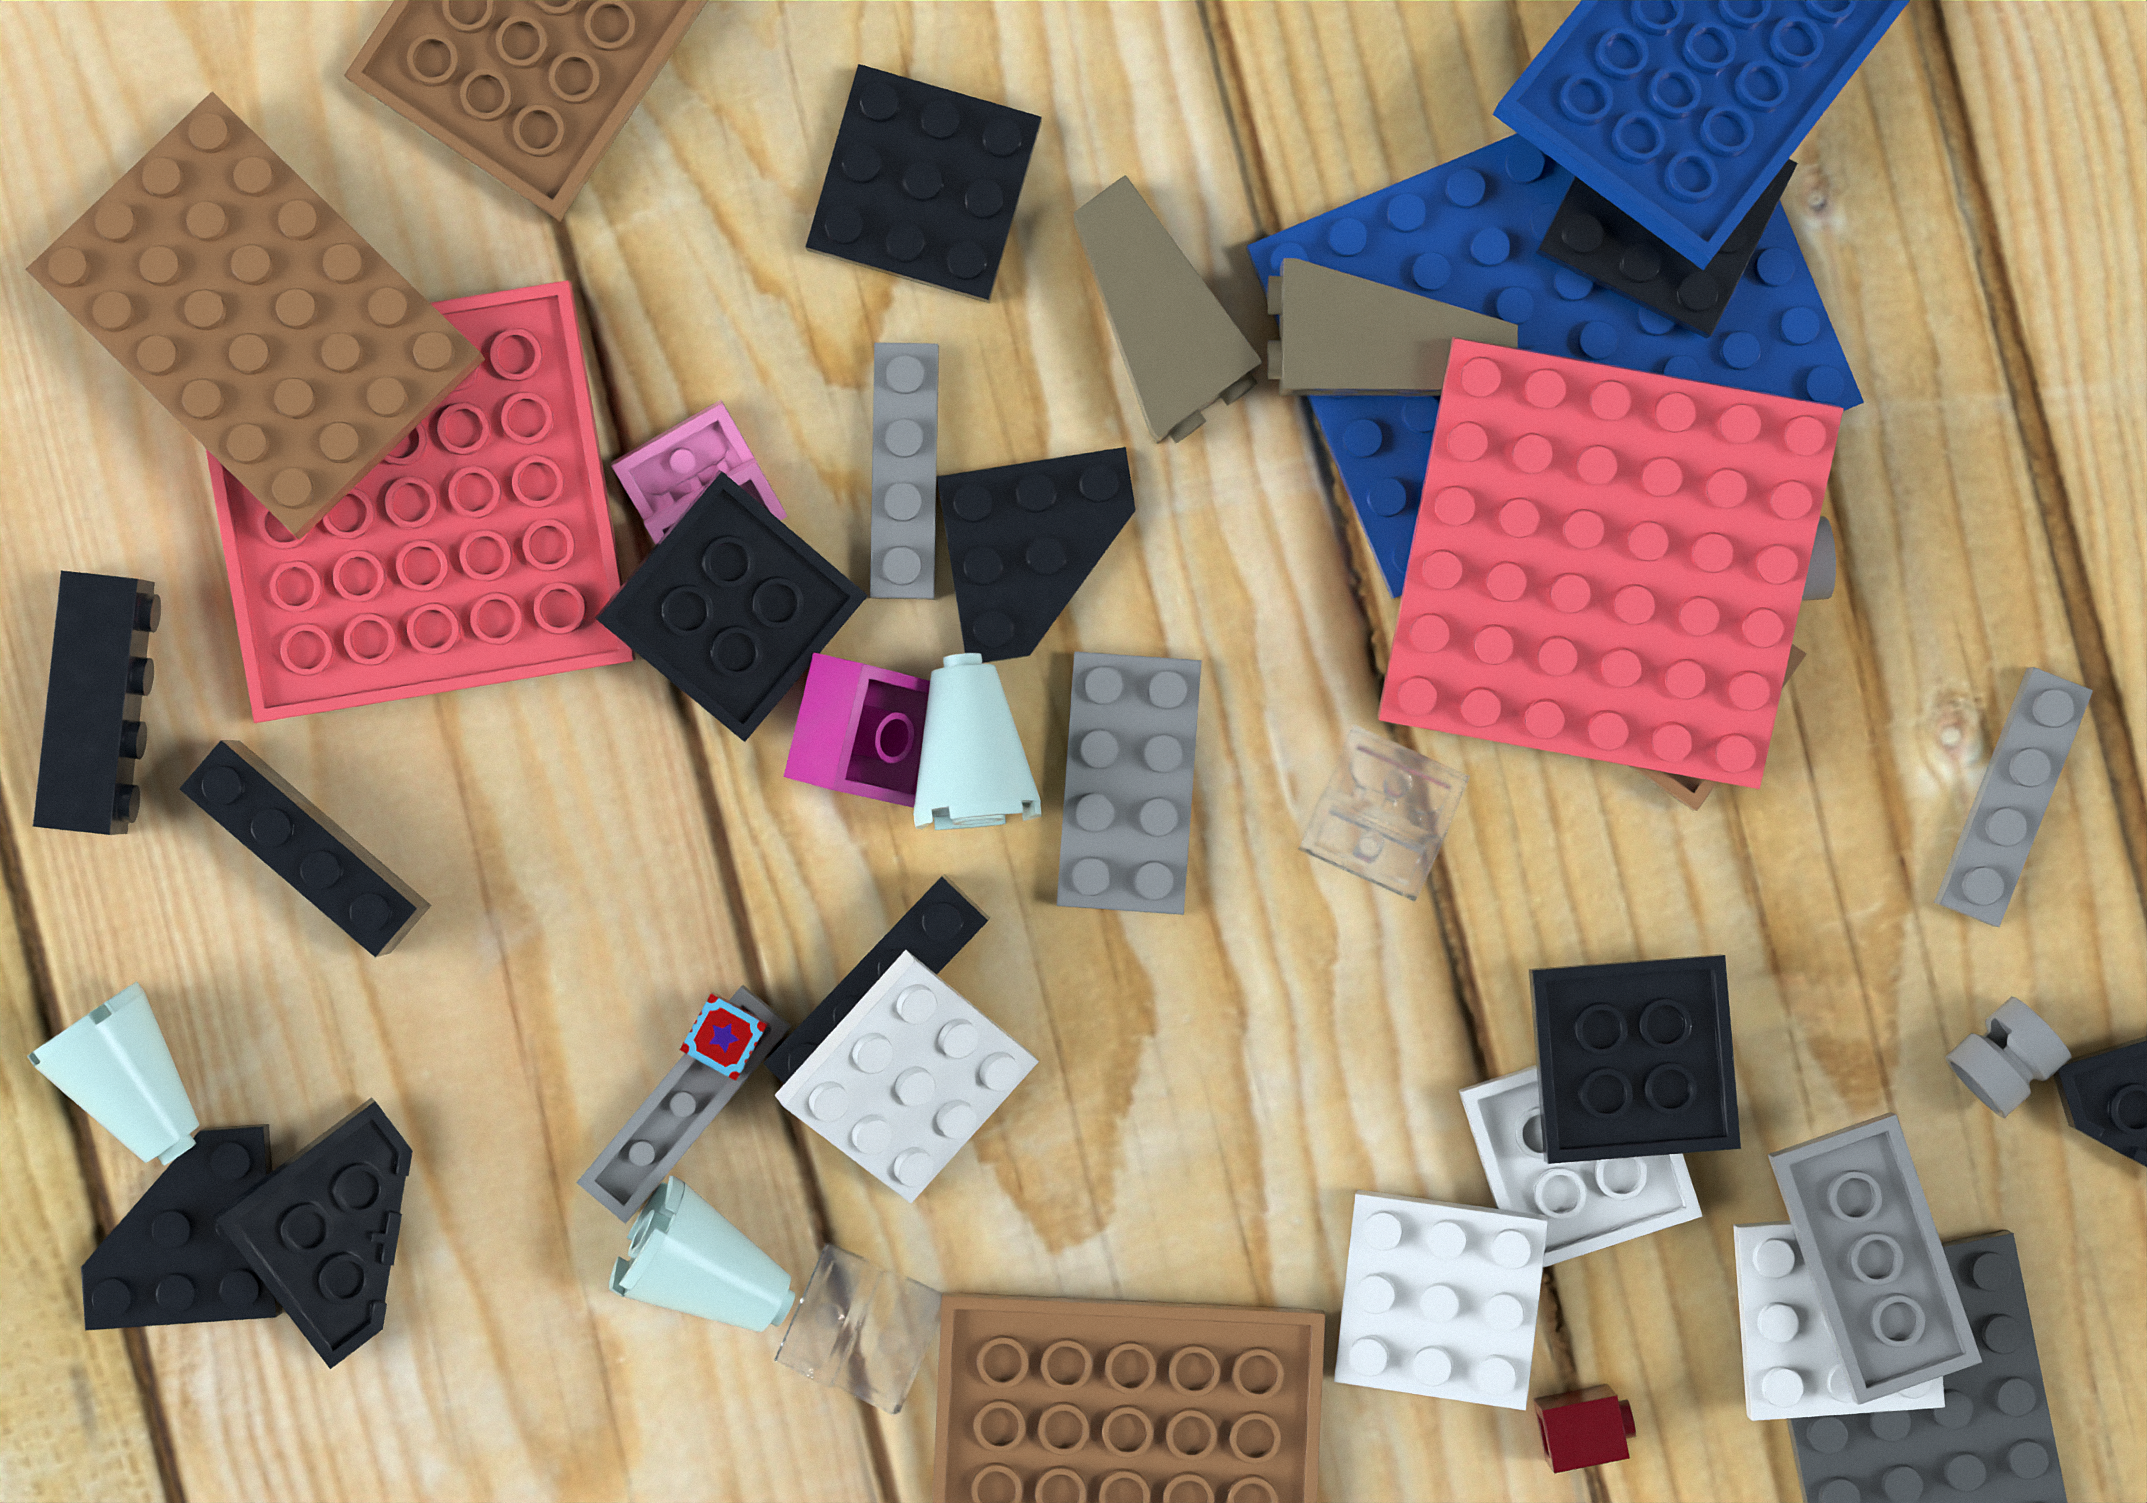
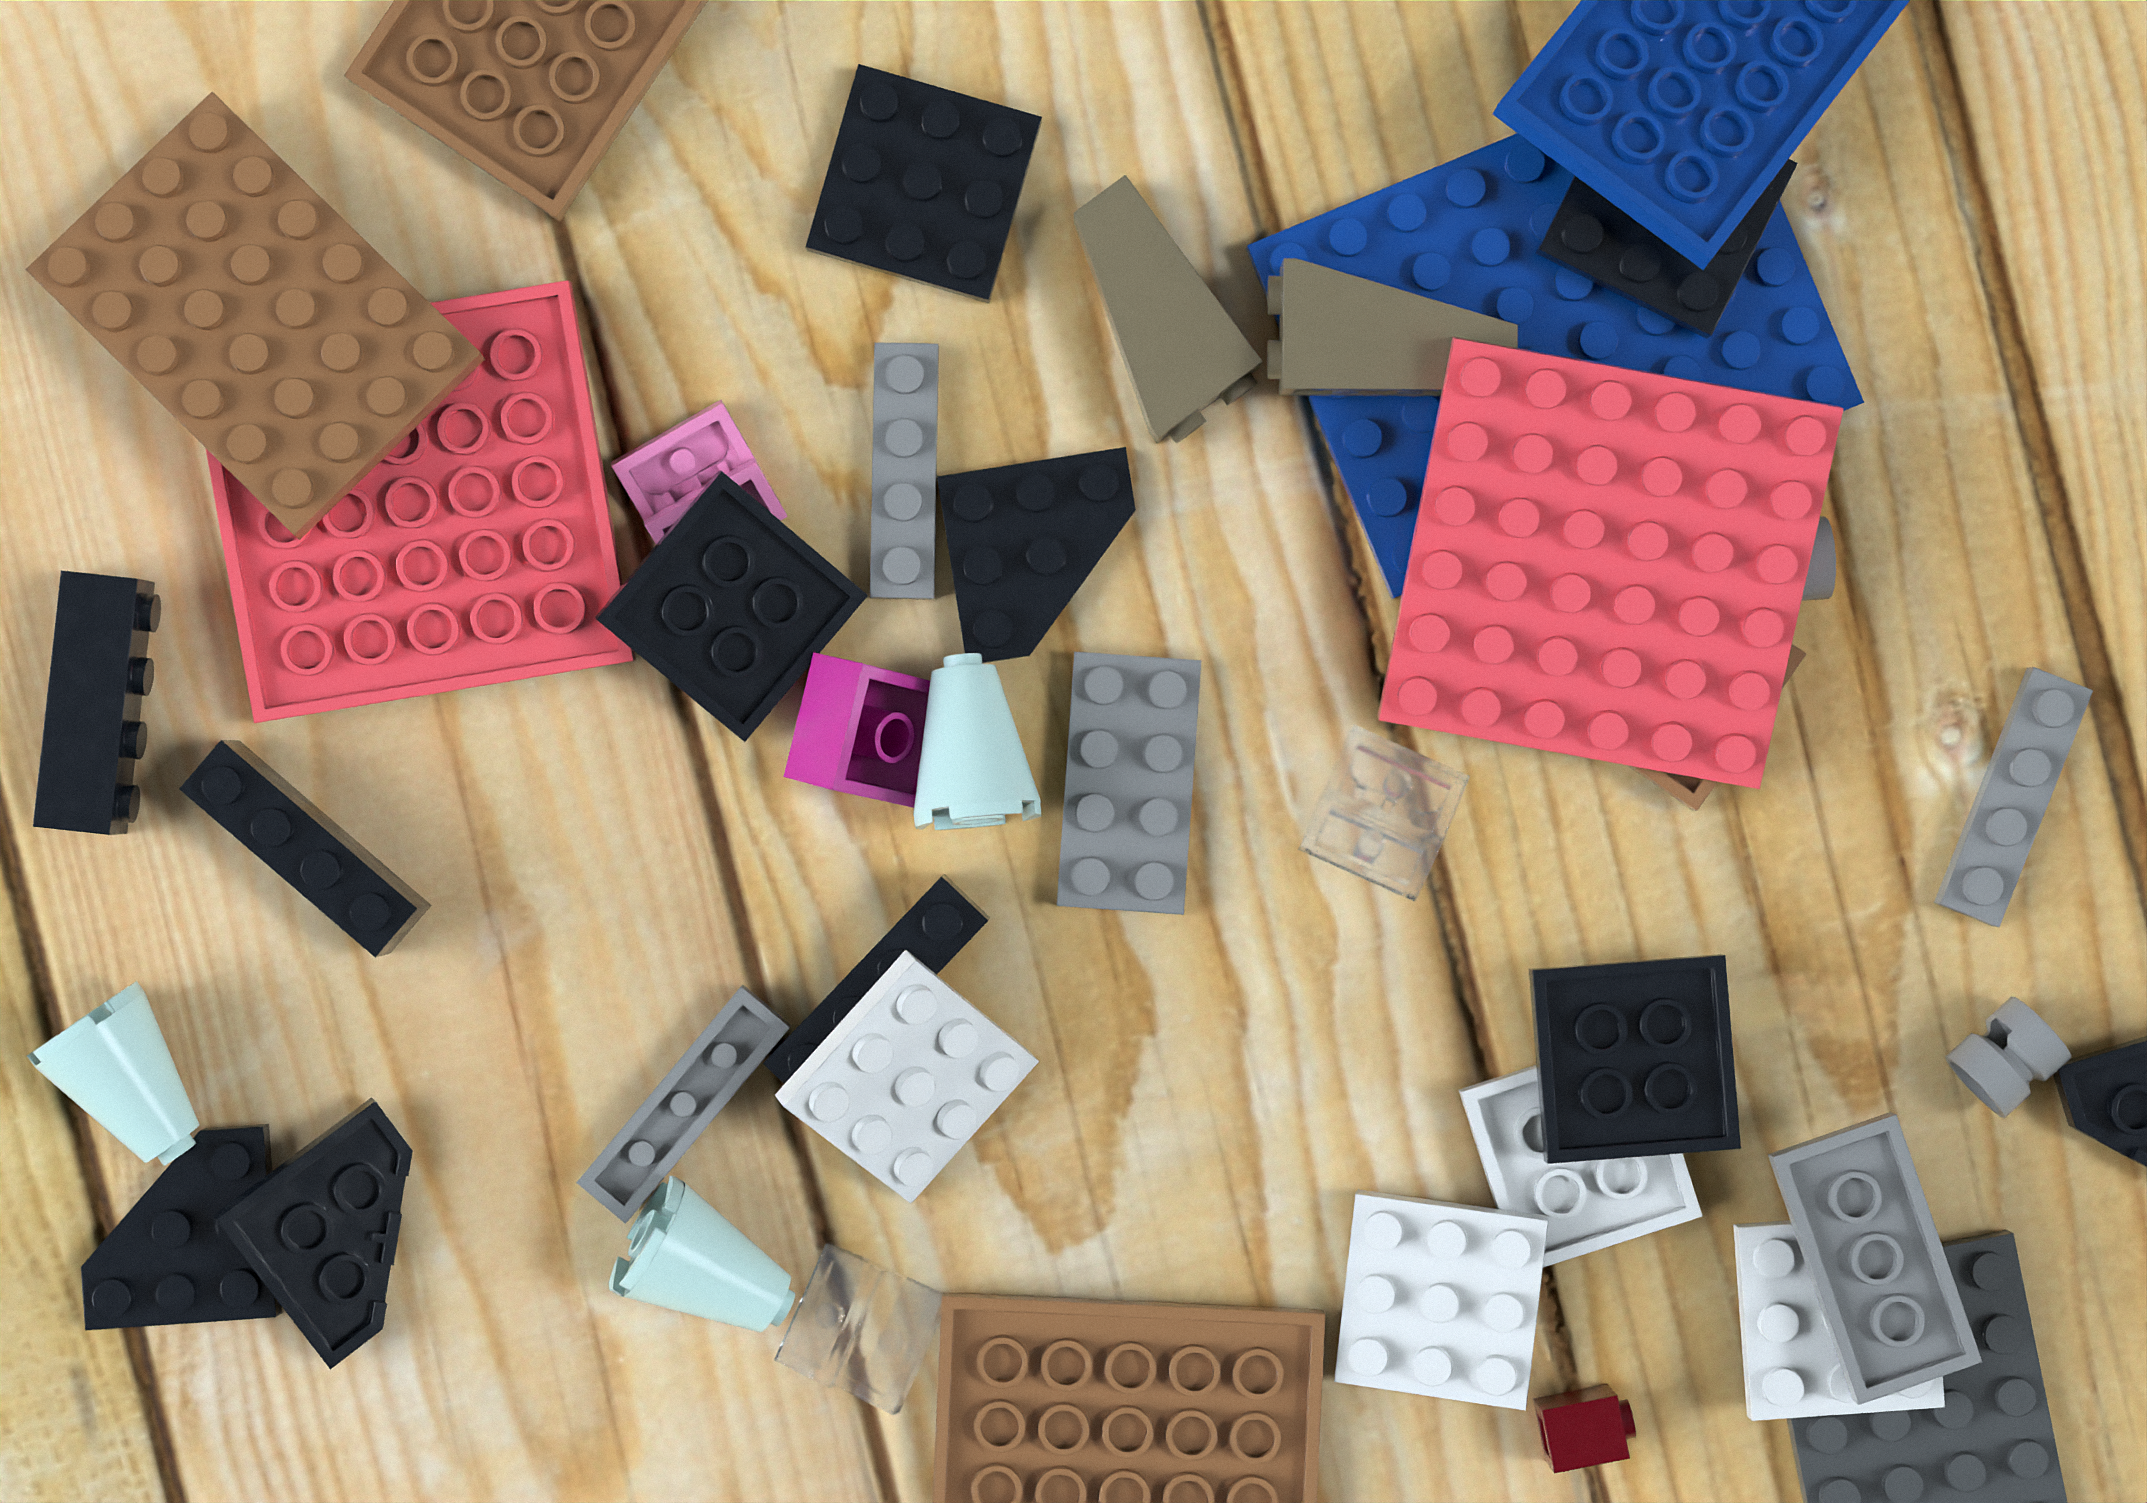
tile [680,992,769,1081] -> none

